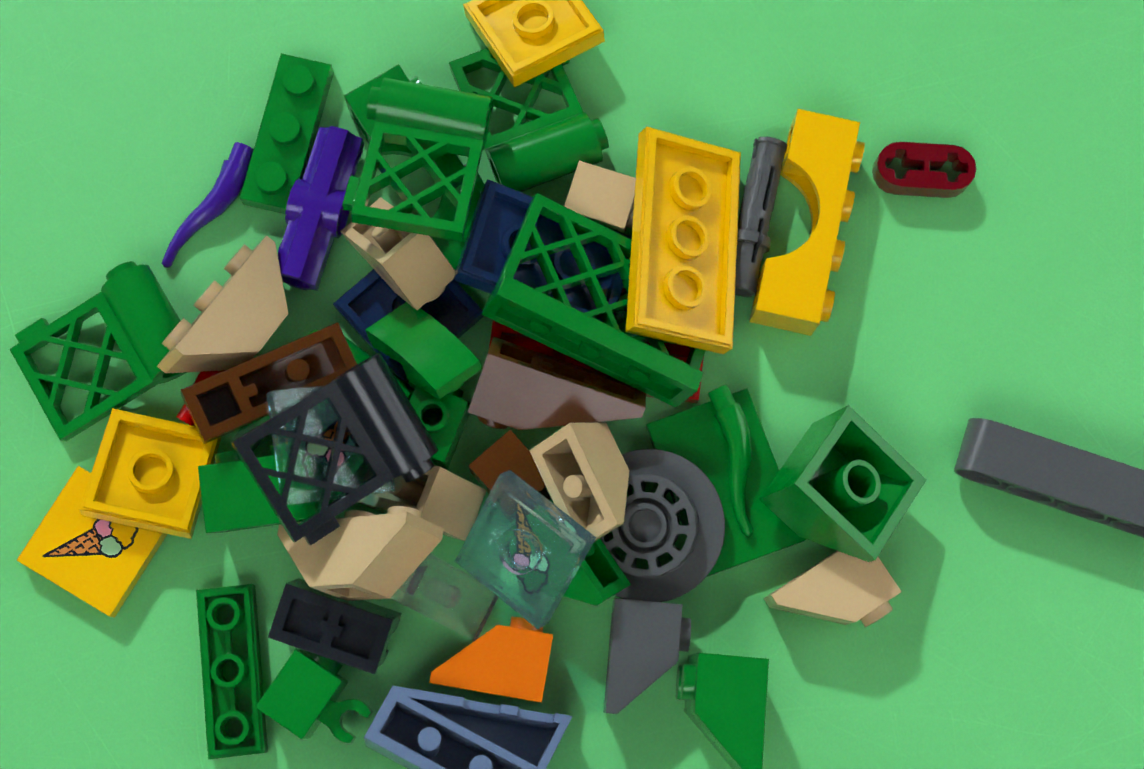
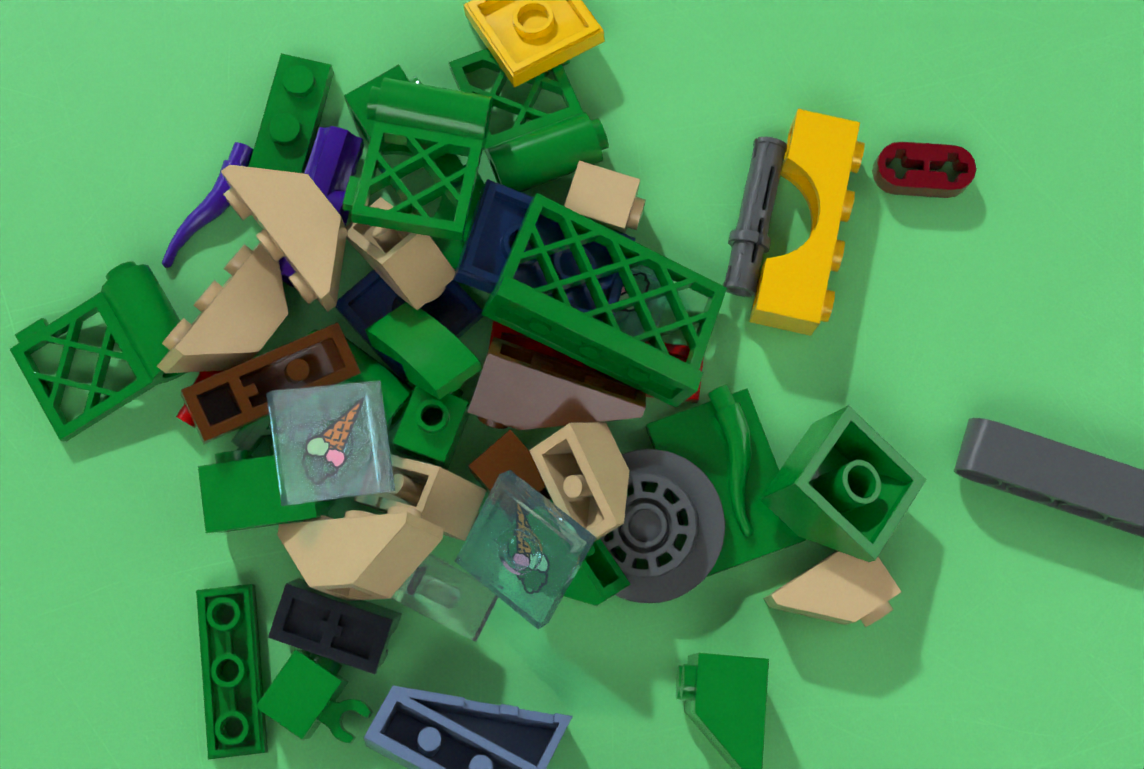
yellow tile [17,466,167,618] -> none
yellow tile [79,408,221,539] -> none
black piece [231,353,439,545] -> none
orange slope [429,616,554,703] -> none
dark grey slope [603,598,691,714] -> none
yellow tile [626,126,741,354] -> none
none -> tan slope [221,165,347,312]

